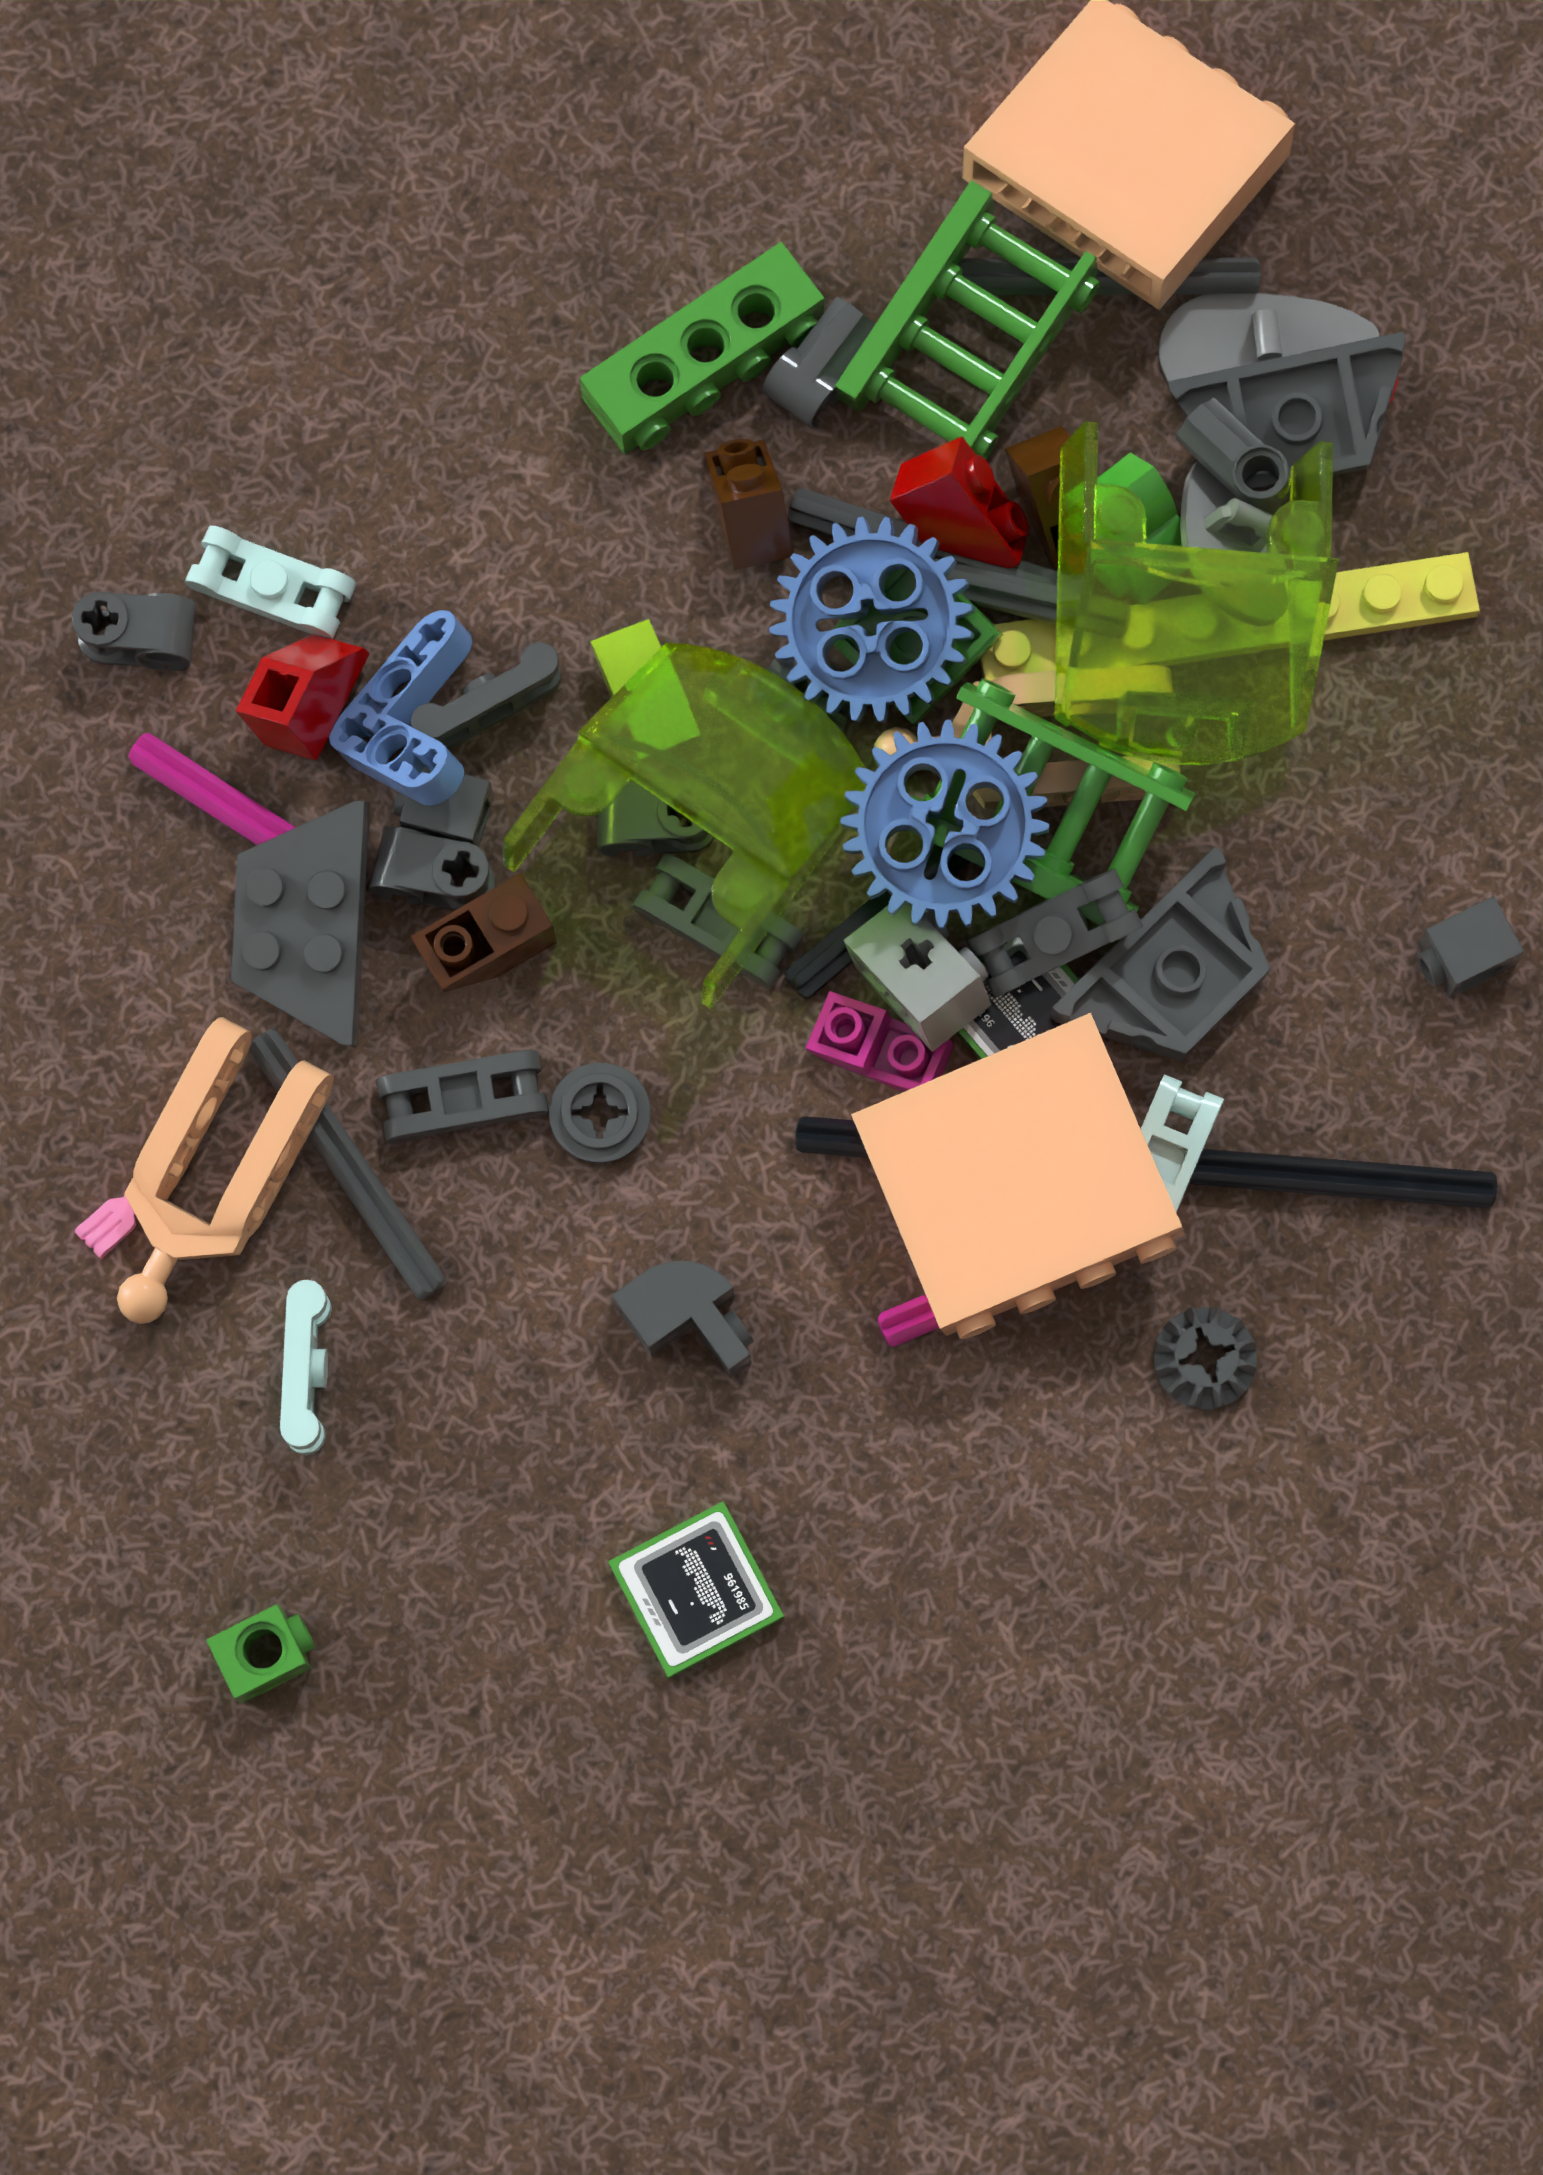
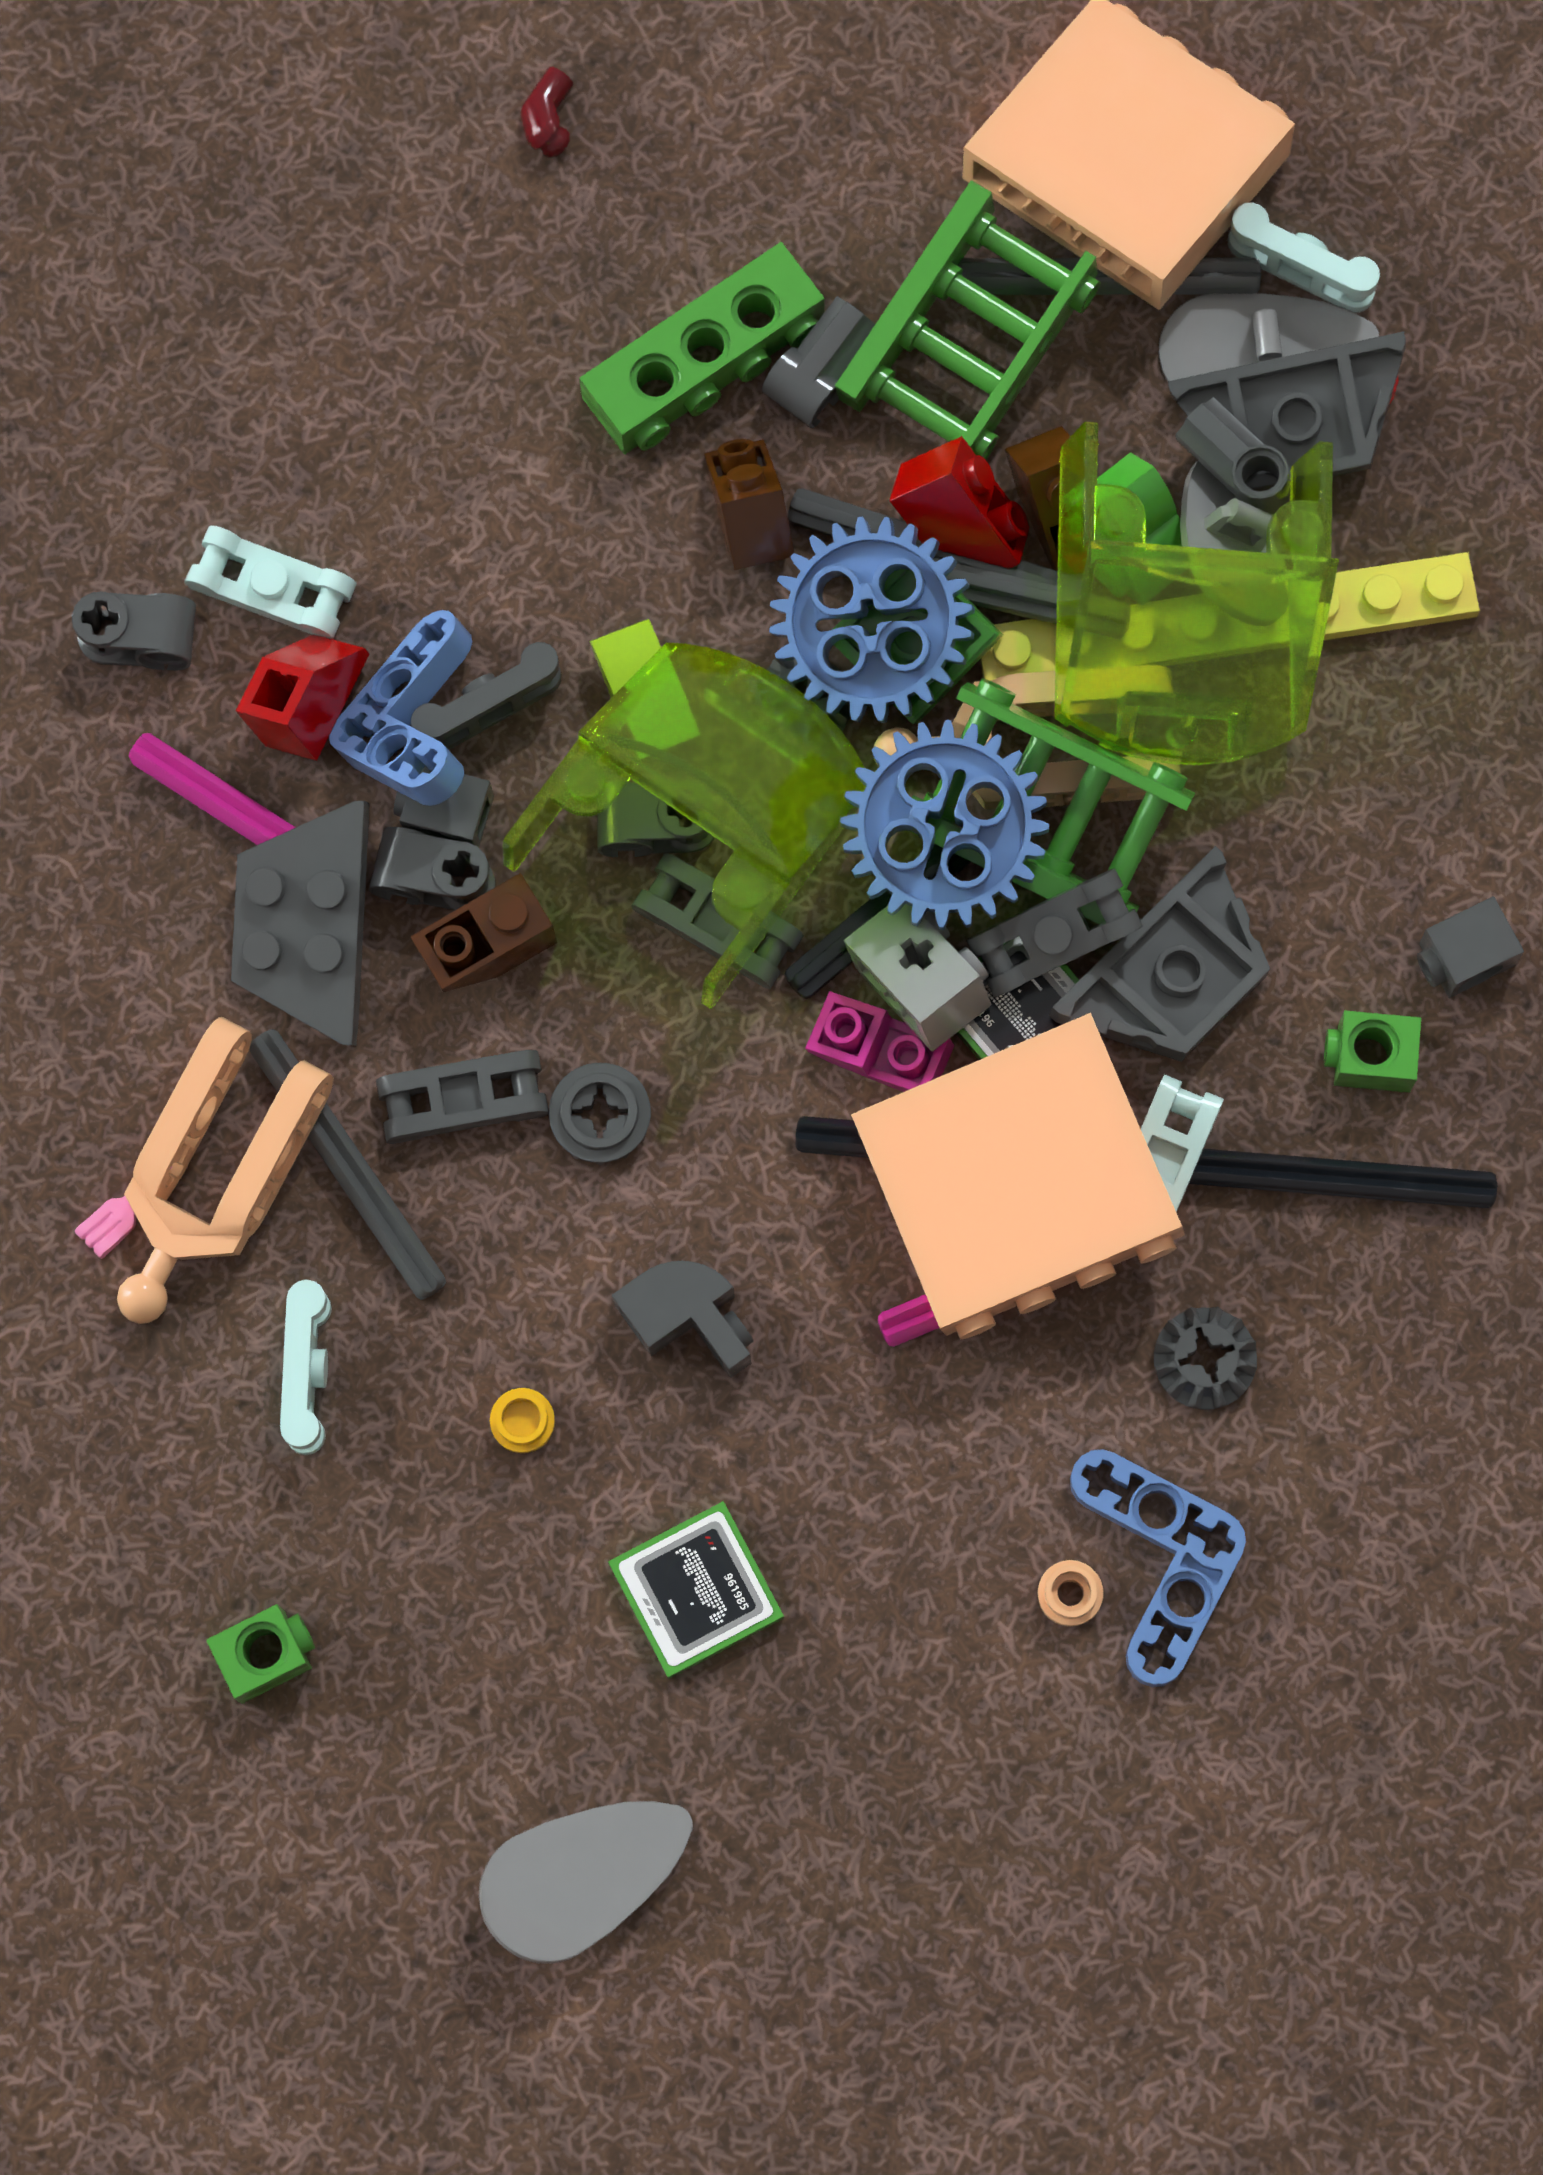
none -> light grey shield [479,1801,693,1964]
none -> yellow plate [490,1388,555,1453]
none -> dark red arm [520,67,573,157]
none -> light nougat plate [1038,1560,1103,1626]
none -> medium blue beam [1070,1449,1246,1687]
none -> light aqua plate [1228,203,1380,313]
none -> bright green brick [1324,1010,1421,1093]

